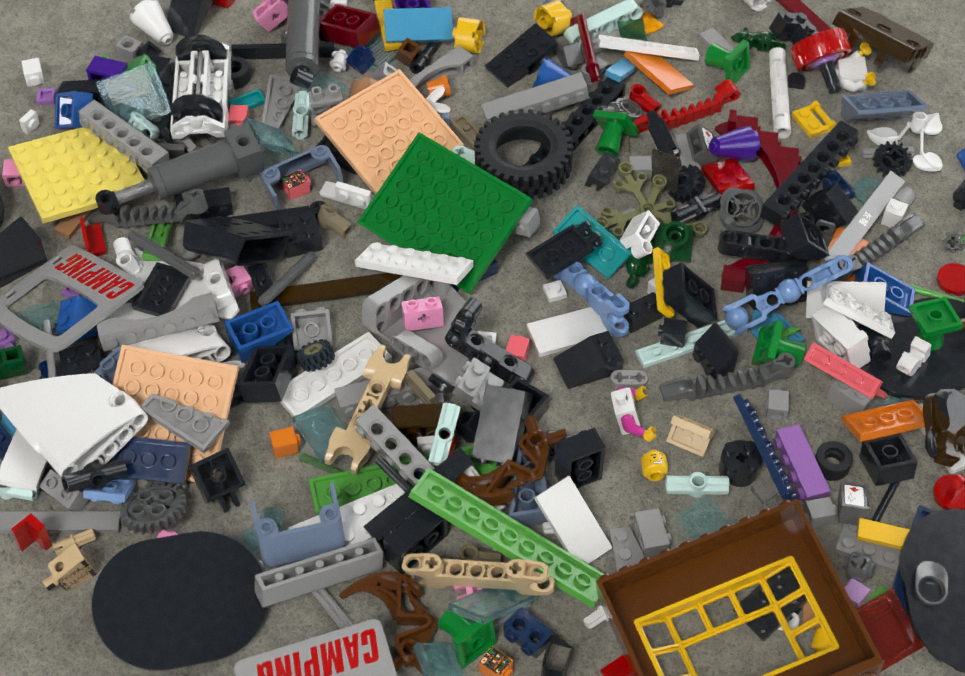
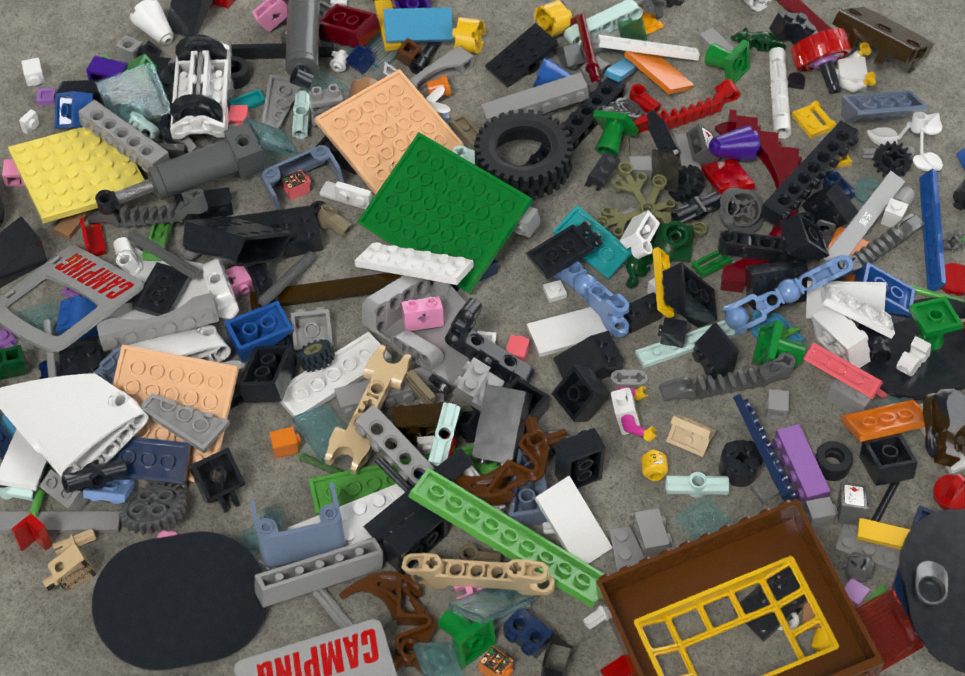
none -> bright green bar [28,466,54,517]
none -> black brick [552,365,611,422]
none -> green tile [691,250,733,279]
none -> blue tile [919,168,946,291]

